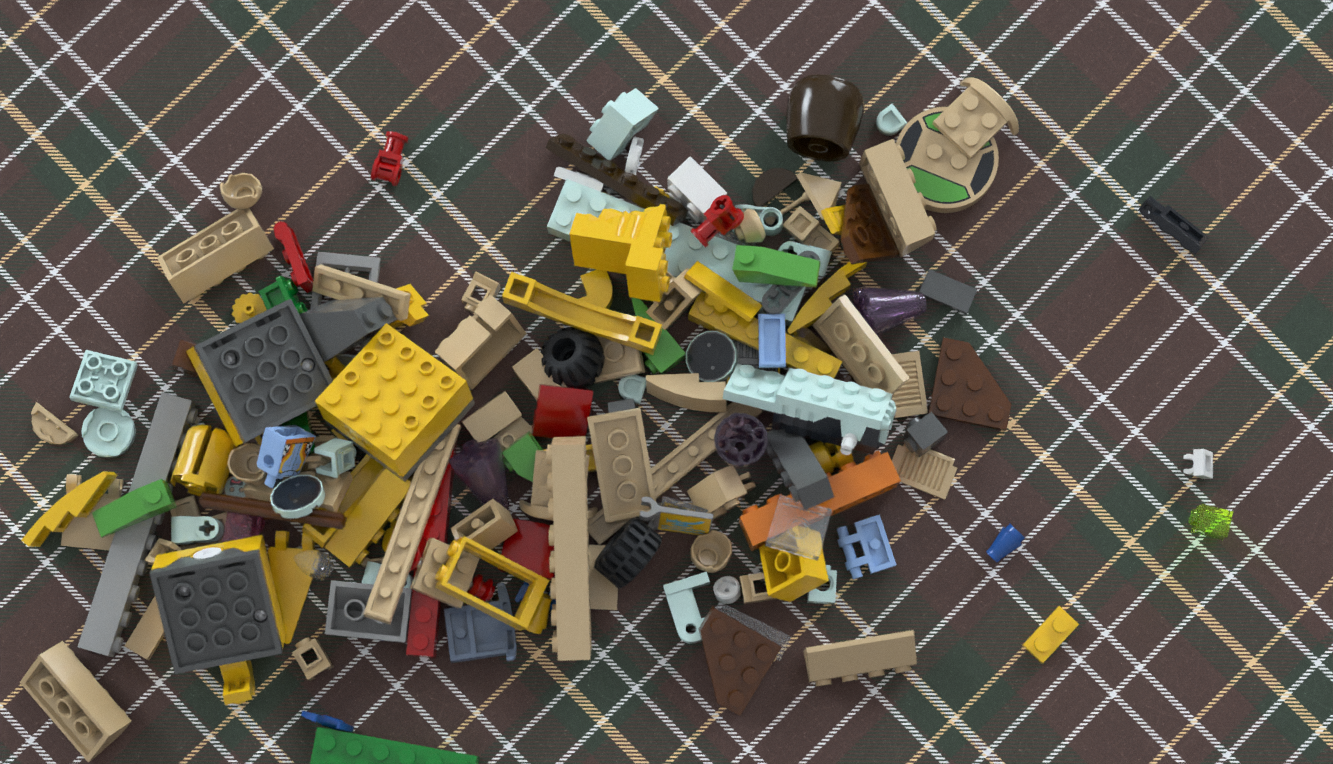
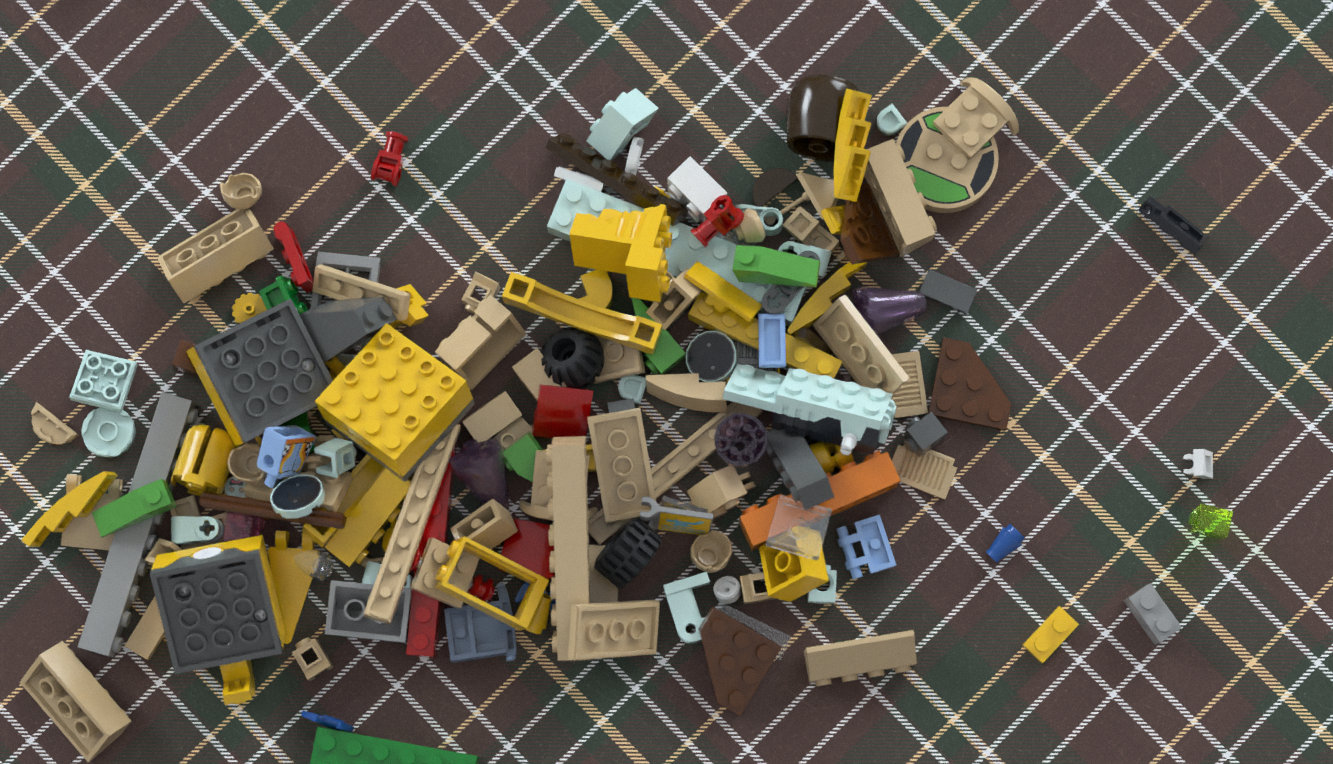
none -> tan tile [568,600,660,661]
none -> yellow slope [834,88,872,202]
none -> light grey brick [1123,583,1182,645]

